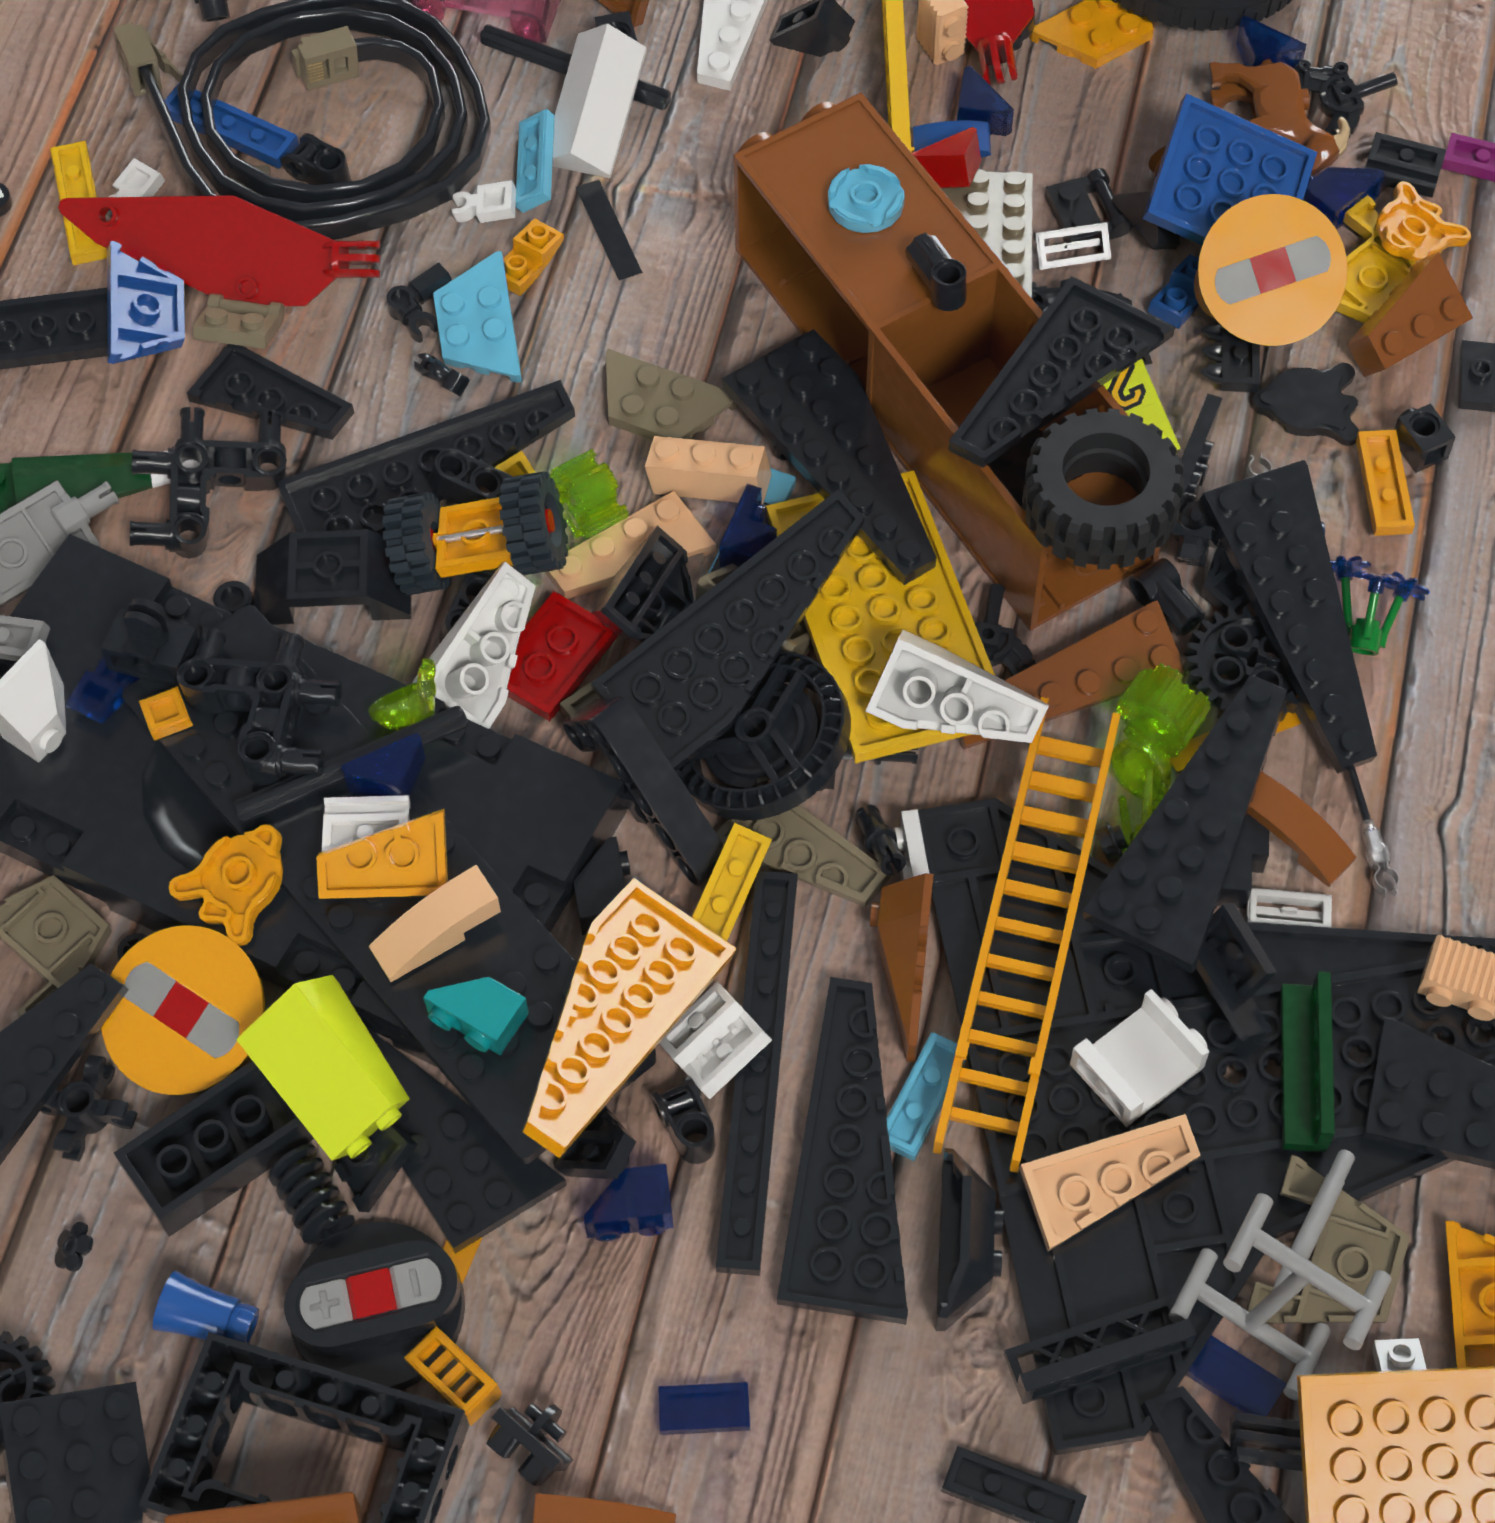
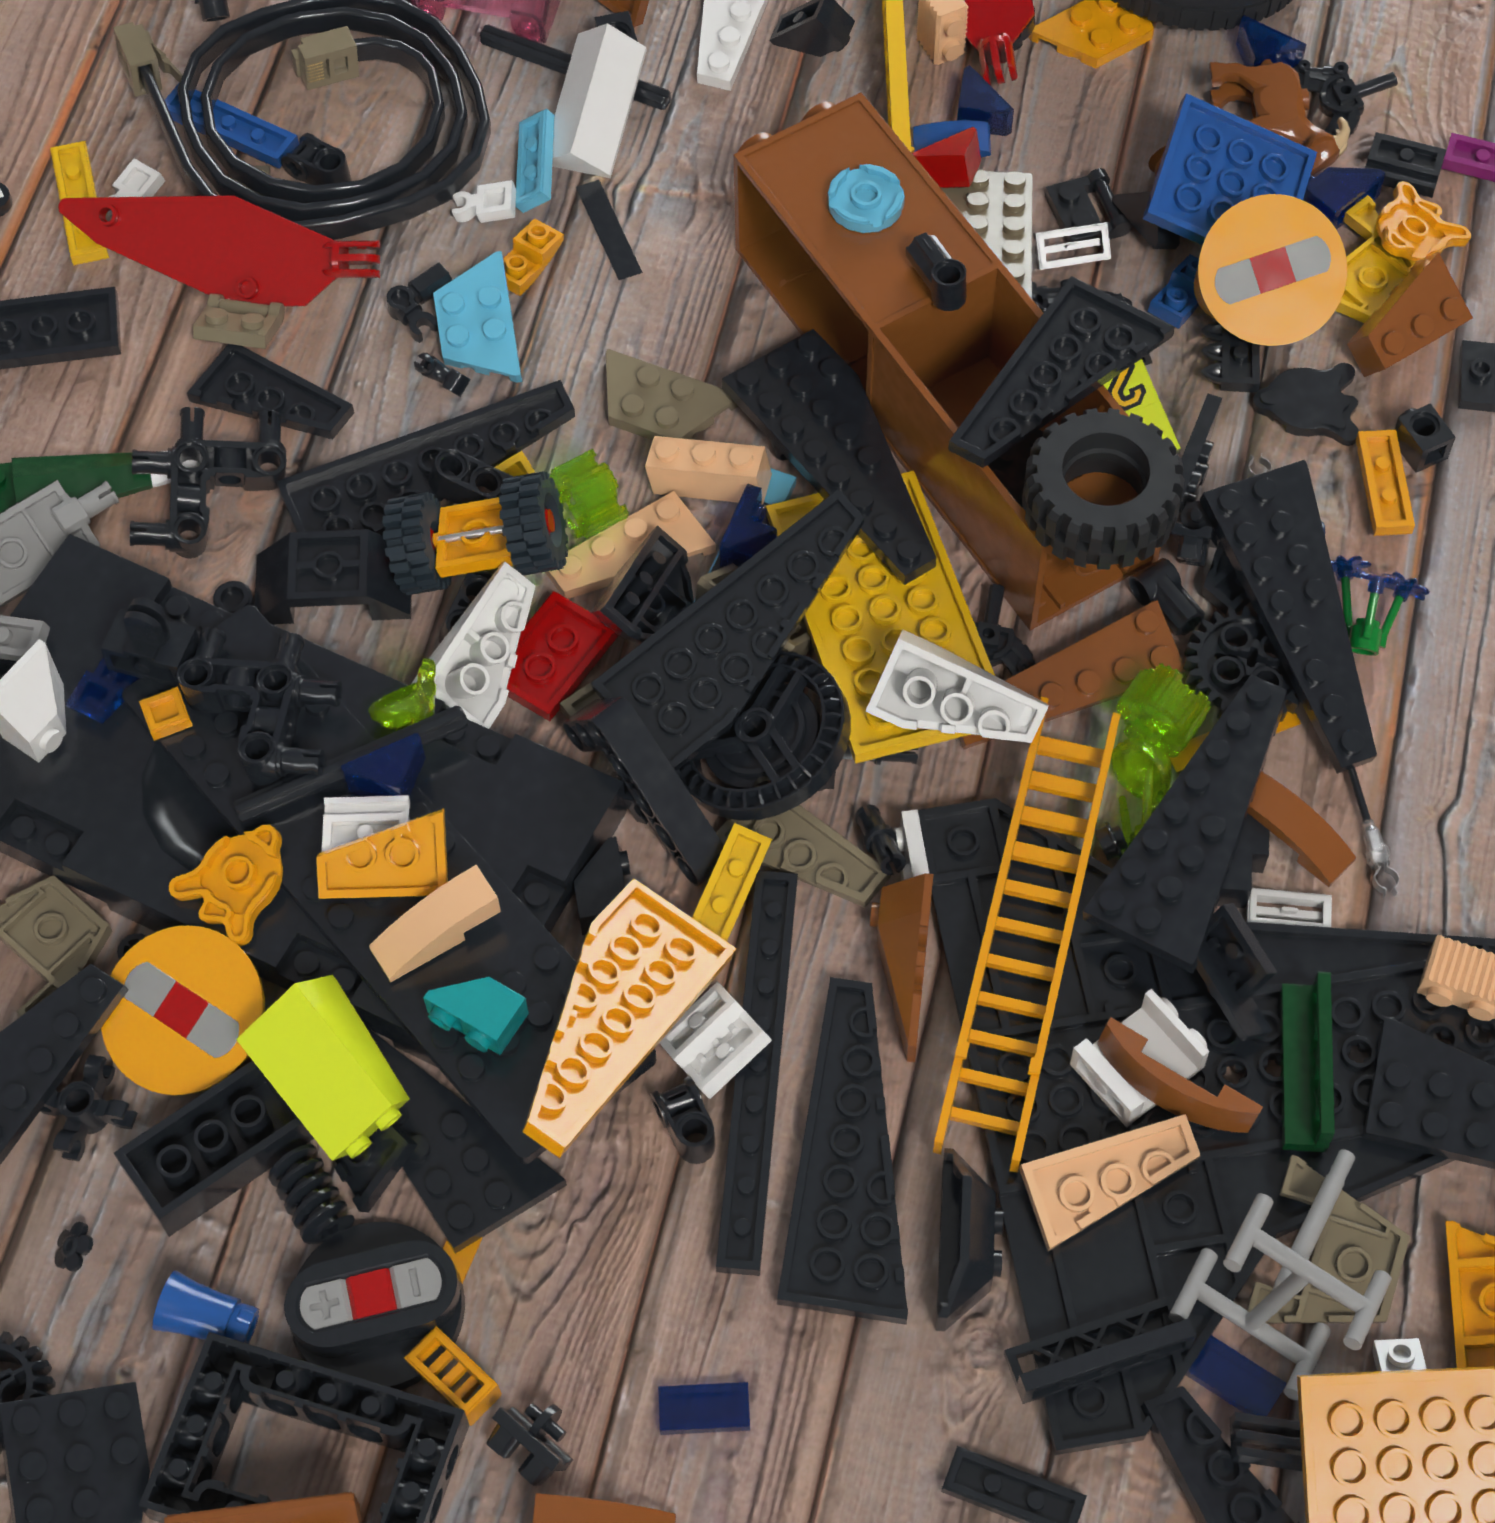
wing [107,241,185,364] -> none
black wing [554,1105,636,1180] -> none
clear blue slope [584,1164,674,1241] -> none
medium azure tile [886,1032,967,1162] -> none
none -> dark orange slope [1097,1017,1263,1133]

